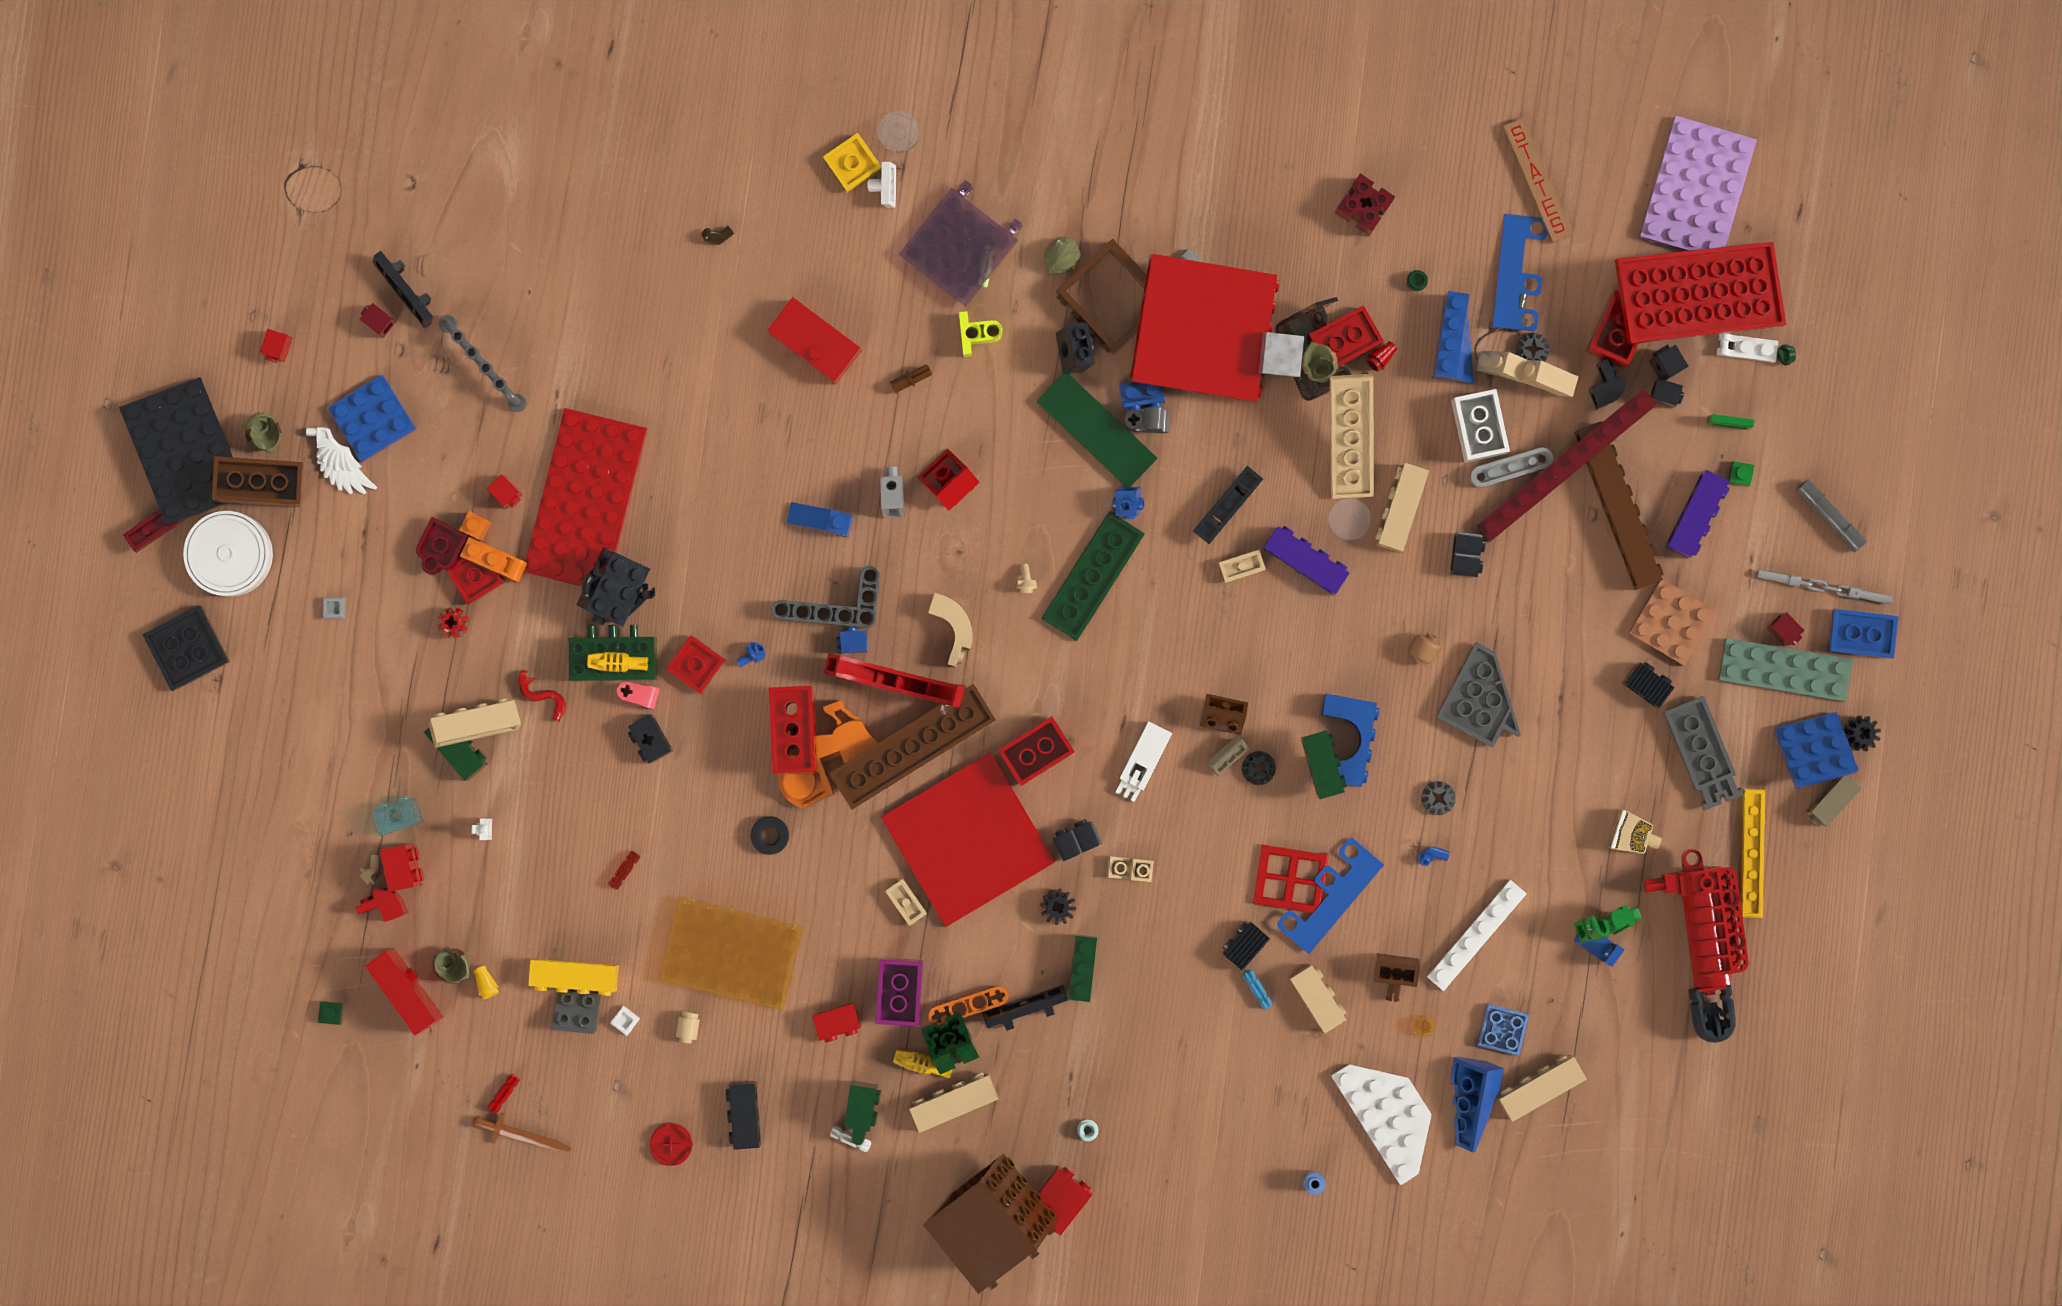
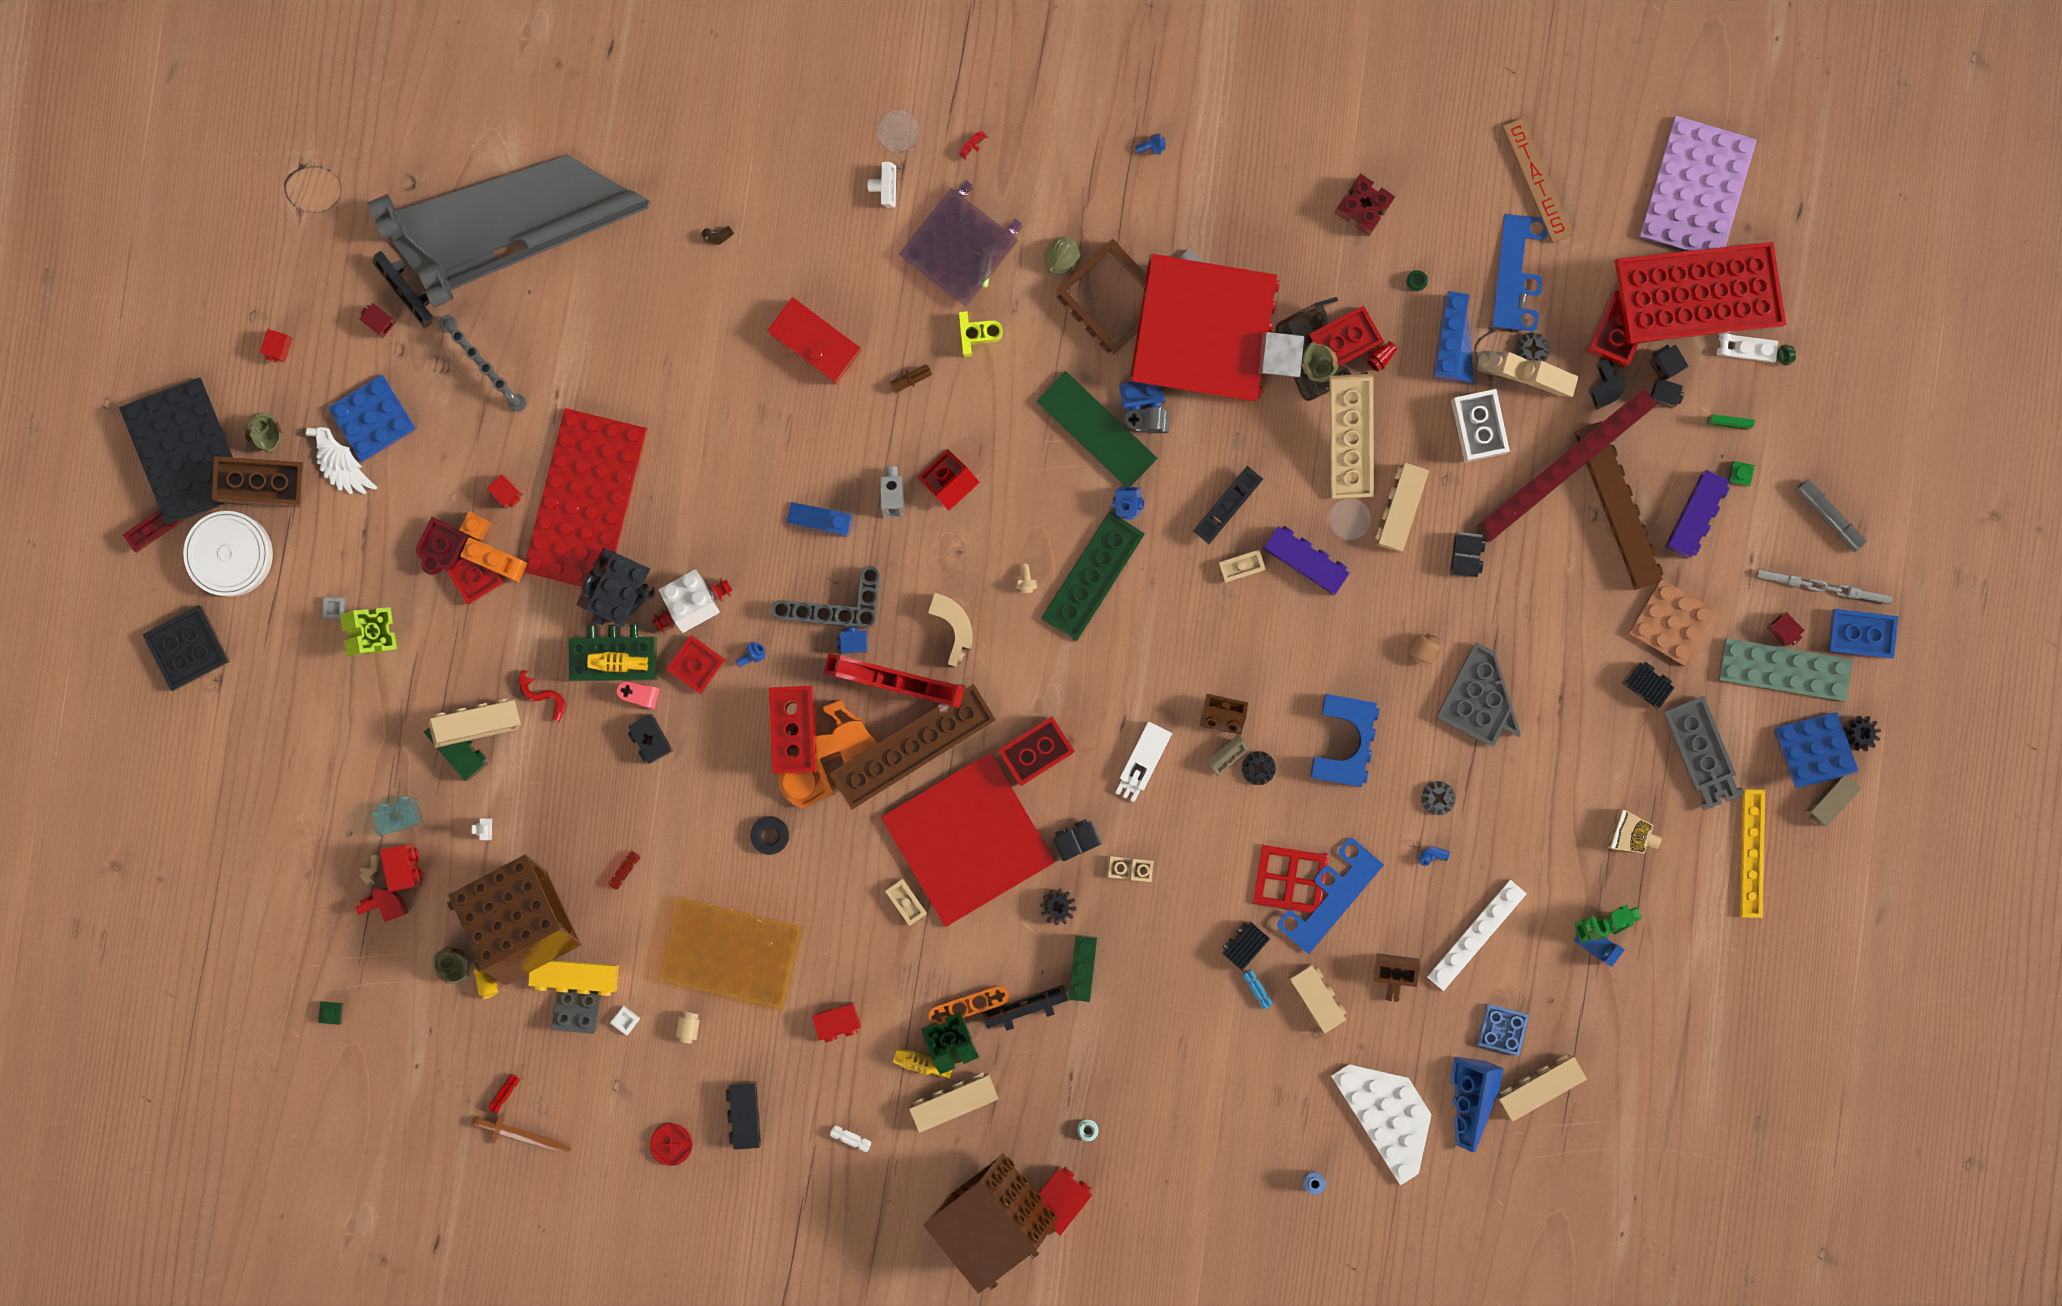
red brick [365,948,444,1036] -> none
red piece [437,607,469,639] -> none
yellow plate [823,133,882,193] -> none
dark green hinge [844,1081,881,1145] -> none
magenta brick [876,958,923,1027] -> none
black brick [1056,323,1095,374] -> none
dark green brick [1300,730,1347,799] -> none
clear yellow plate [1413,1015,1435,1037] -> none
light grey plate [1470,448,1553,488] -> none
red piece [1643,849,1749,1043] -> none
none -> lime brick [340,607,397,657]
none -> dark grey panel [367,155,650,308]
none -> reddish brown piece [447,854,582,985]
none -> white brick [652,569,733,633]
none -> red piece [959,131,988,161]
none -> blue plate [1135,133,1165,155]

